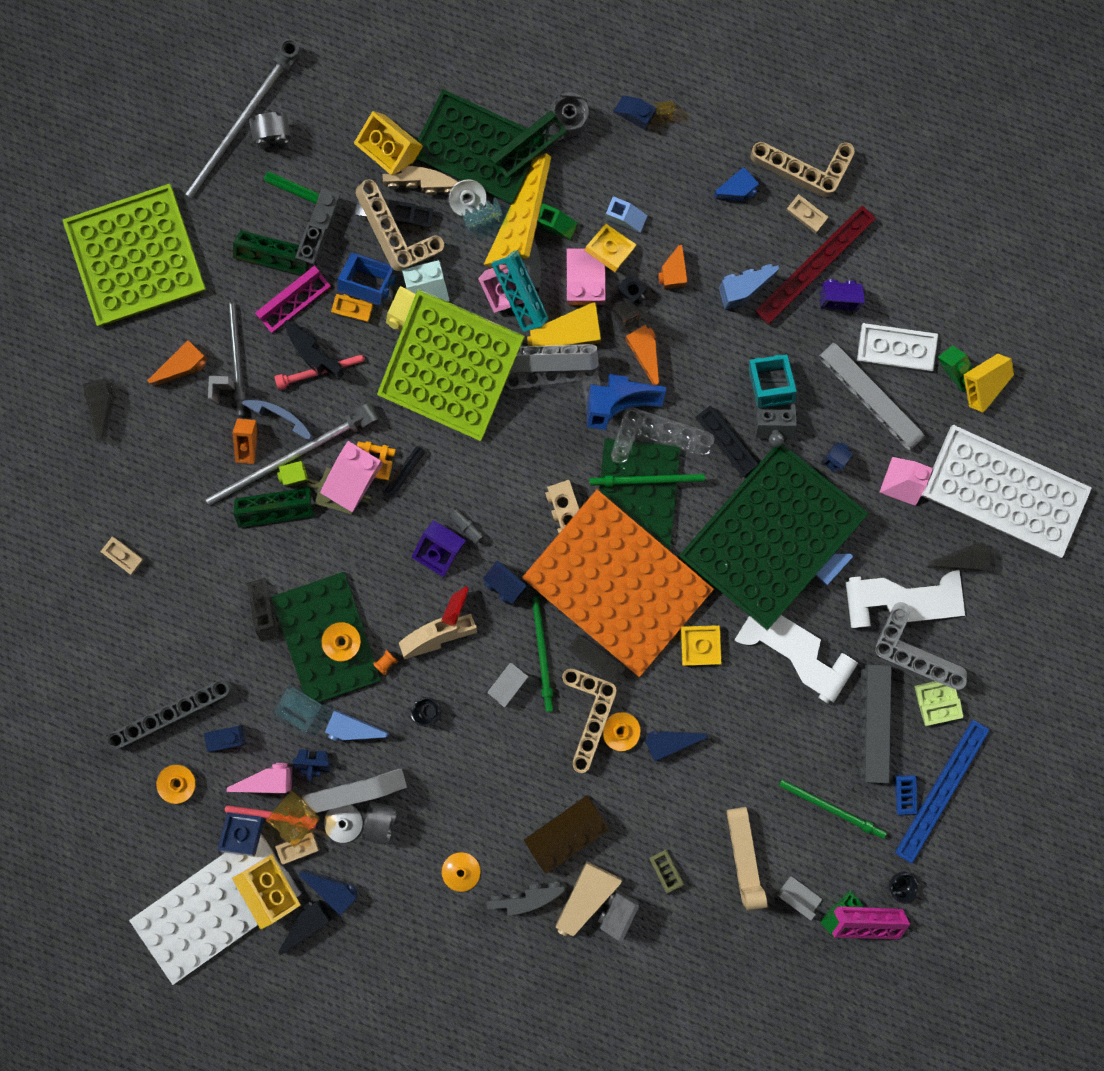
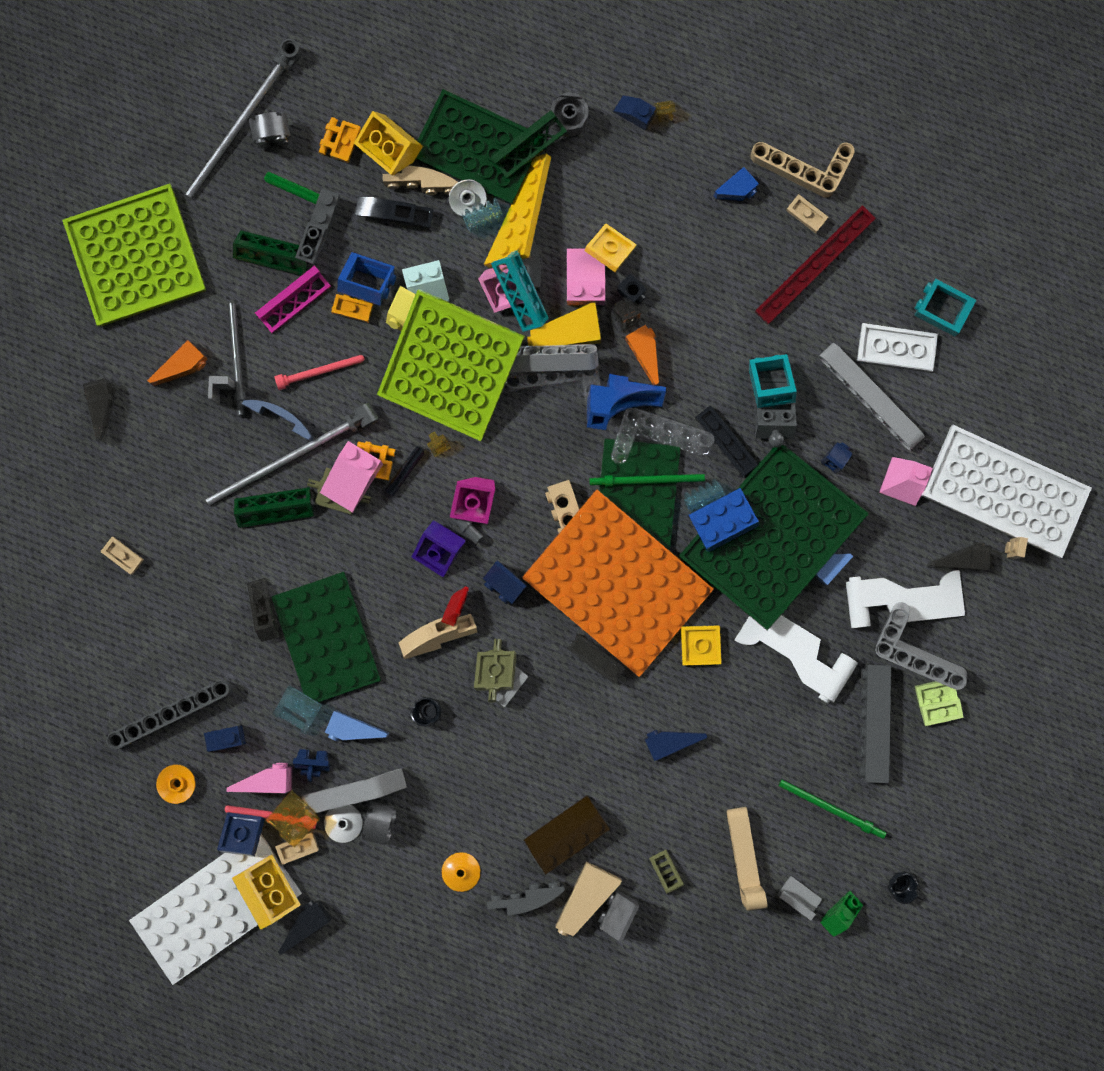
orange slope [233,419,257,464] -> none
lime brick [277,461,308,487] -> none
black slope [284,320,344,380] -> none
dark blue slope [298,869,359,915] -> none
light orange dish [322,622,361,661] -> none
tan beam [356,179,444,271] -> none
orange bush [373,650,399,675] -> none
green bar [532,596,553,712] -> none
green slope [536,203,578,241] -> none
tan beam [562,669,616,773] -> none
light orange dish [603,712,640,751] -> none
light blue slope [605,197,647,233] -> none
orange slope [658,245,687,289] -> none
medium blue slope [719,264,779,310] -> none
dark purple slope [820,279,864,311] -> none
dark pink fence [832,907,910,939] -> none
blue tile [894,720,990,863] -> none
blue slope [894,775,917,815] -> none
green slope [938,345,973,392] -> none
yellow slope [964,354,1014,412] -> none
none -> light orange plate [318,117,361,163]
none -> clear yellow tile [427,431,451,457]
none -> dark pink slope [450,477,495,524]
none -> olive plate [474,639,516,703]
none -> clear light blue piece [684,479,726,514]
none -> blue brick [689,488,759,552]
none -> teal window [914,279,976,337]
none -> tan plate [1005,537,1028,559]

